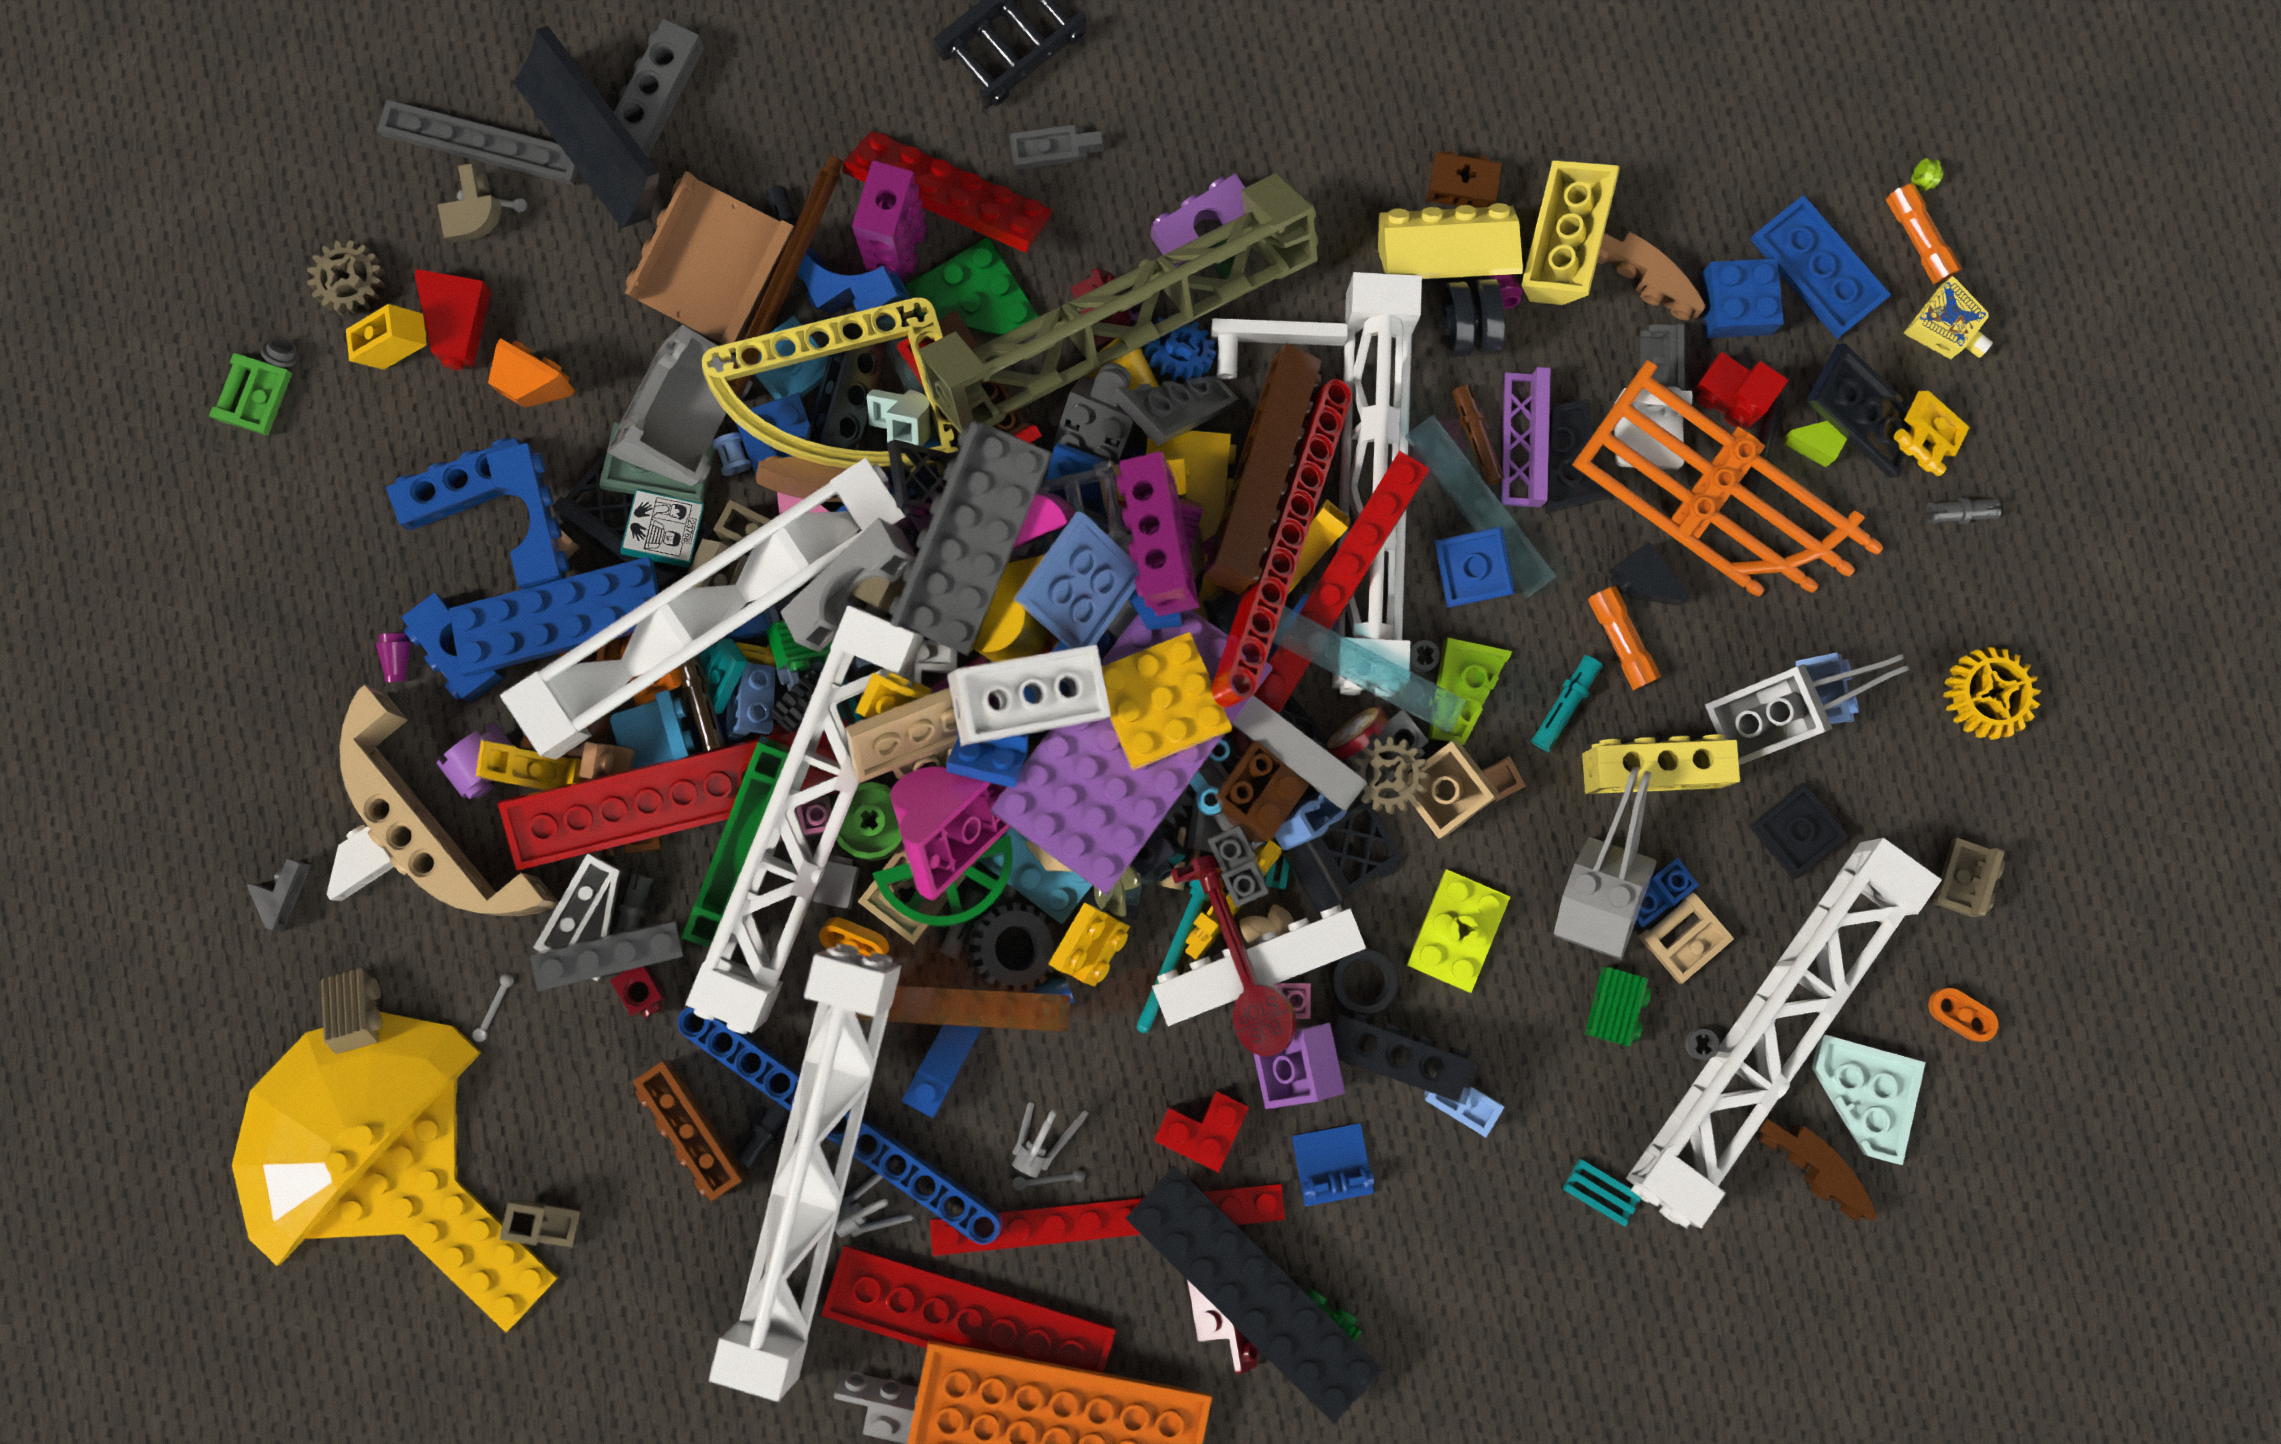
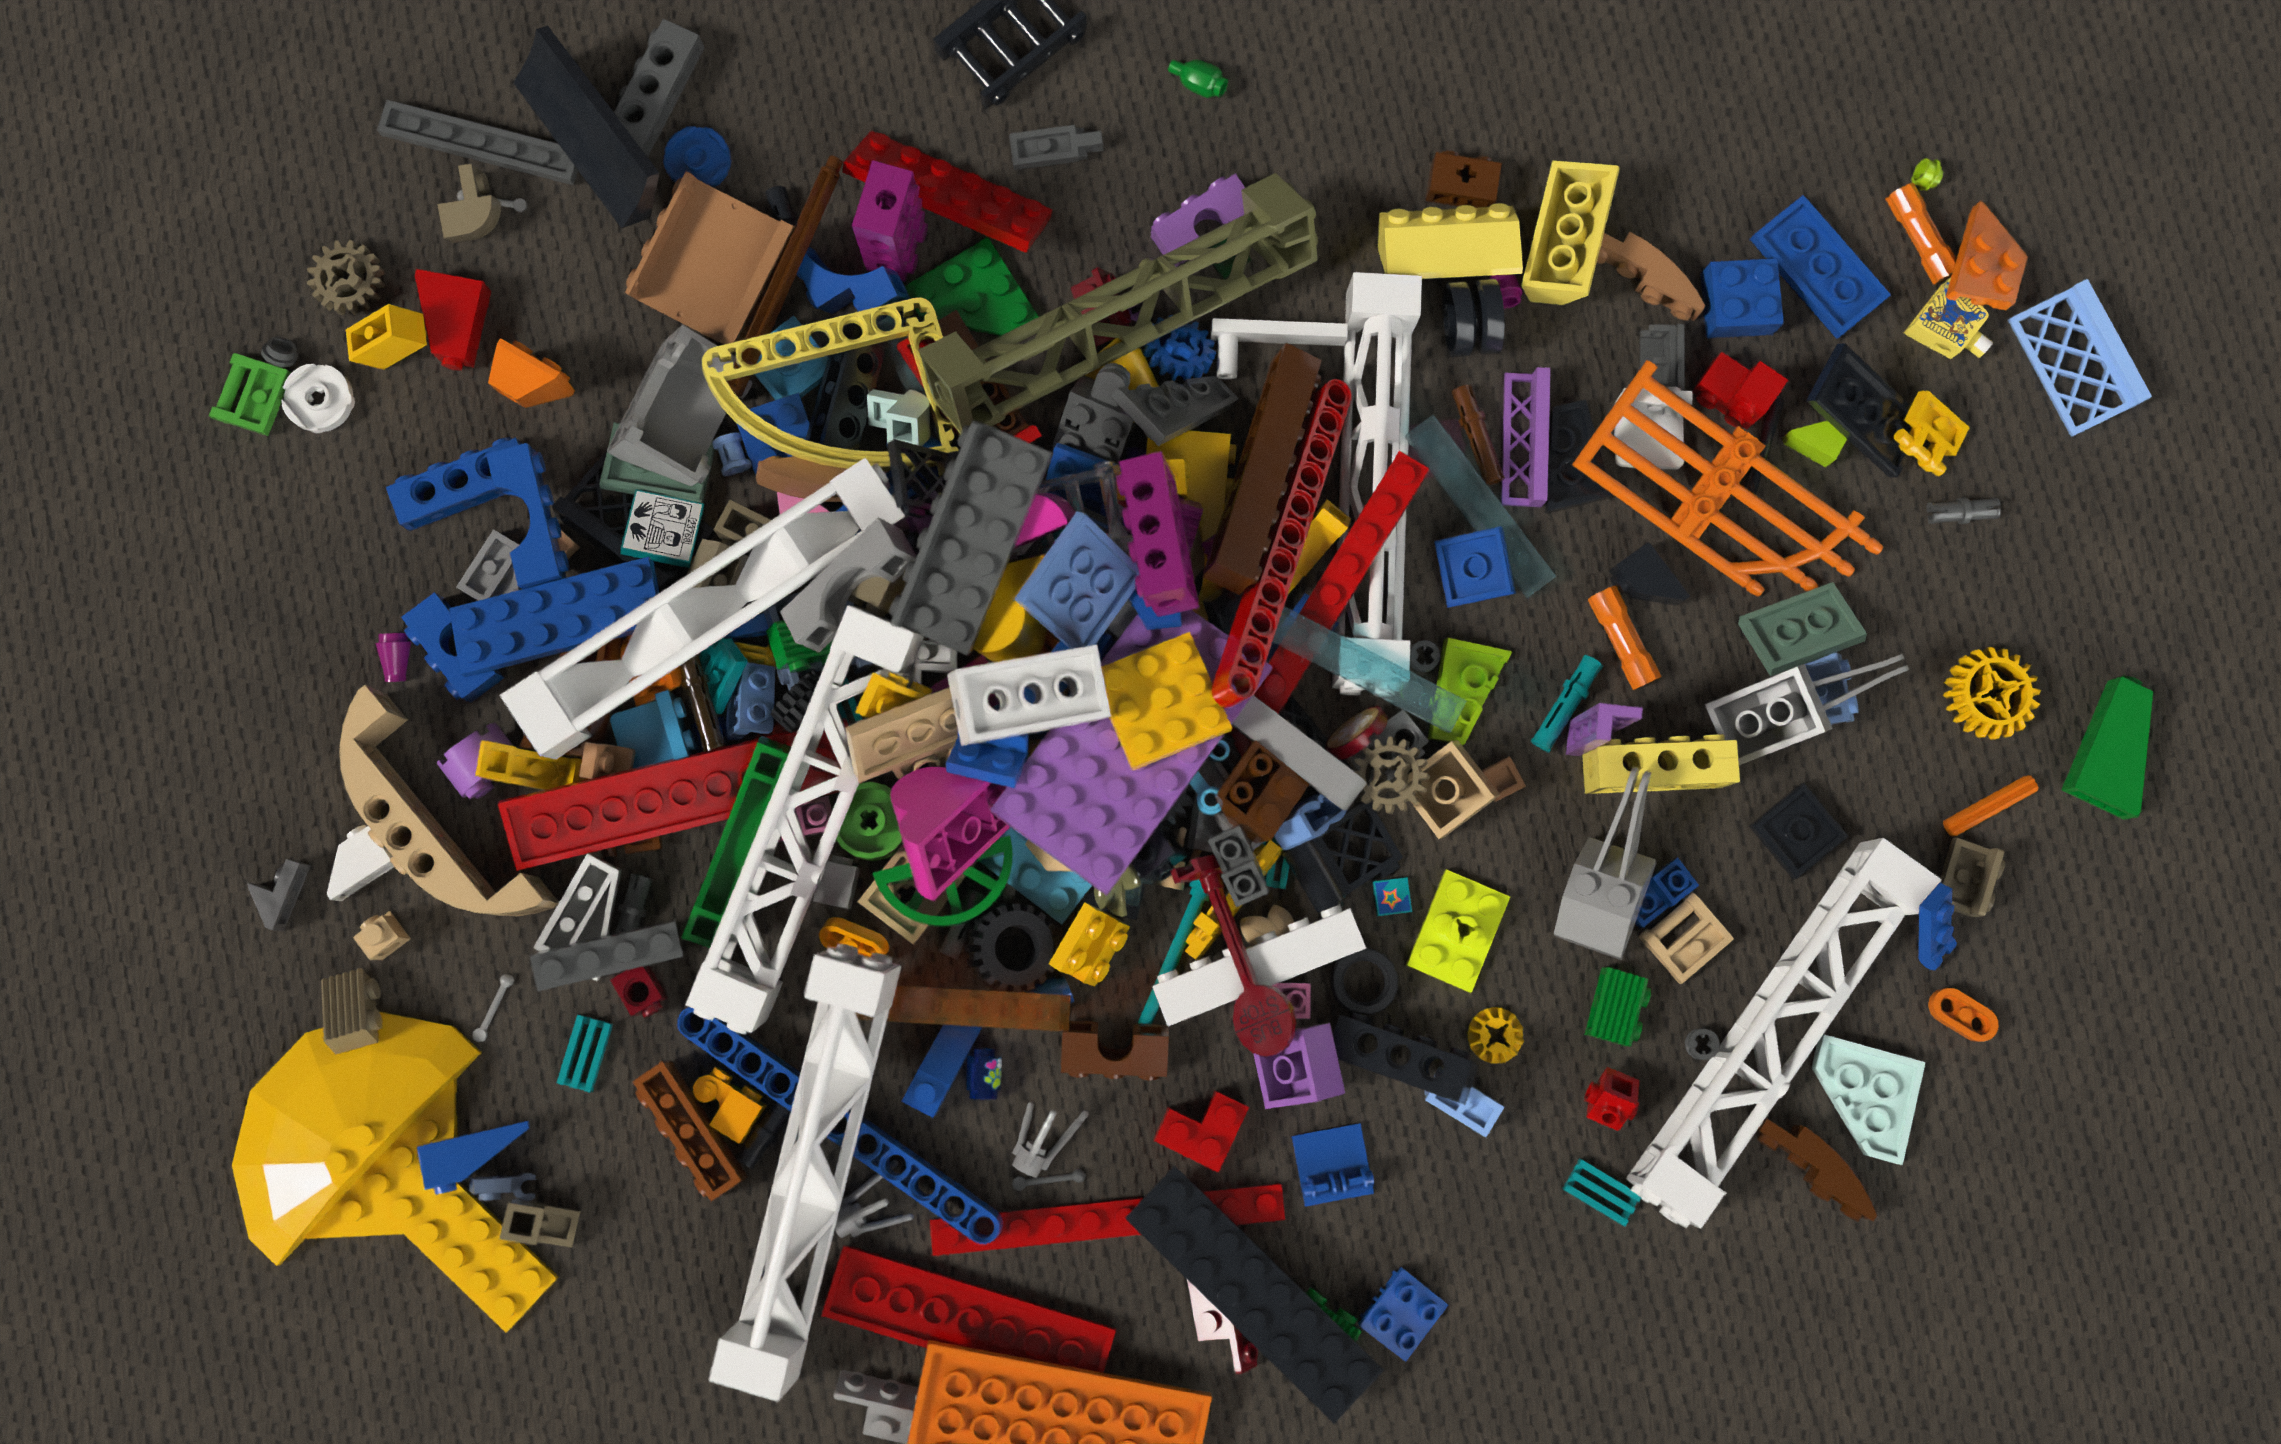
none -> white plate [282,364,355,433]
none -> tan brick [353,911,411,960]
none -> blue slope [417,1121,530,1195]
none -> light grey wing [456,529,521,601]
none -> sand blue plate [469,1173,536,1201]
none -> teal tile [556,1015,613,1093]
none -> blue tile [664,126,731,188]
none -> light orange brick [693,1067,767,1144]
none -> clear blue brick [966,1048,1002,1100]
none -> reddish brown arch [1061,1020,1169,1080]
none -> green plant [1168,59,1228,98]
none -> blue hinge [1358,1267,1448,1362]
none -> tile [1372,877,1412,916]
none -> yellow gear [1468,1007,1524,1063]
none -> medium lavender fence [1566,703,1642,756]
none -> red brick [1584,1067,1640,1131]
none -> sand green plate [1738,582,1867,677]
none -> blue plate [1918,883,1957,970]
none -> orange axle [1943,775,2039,836]
none -> orange wing [1946,201,2028,310]
none -> light blue fence [2008,279,2152,437]
none -> green slope [2061,676,2153,820]

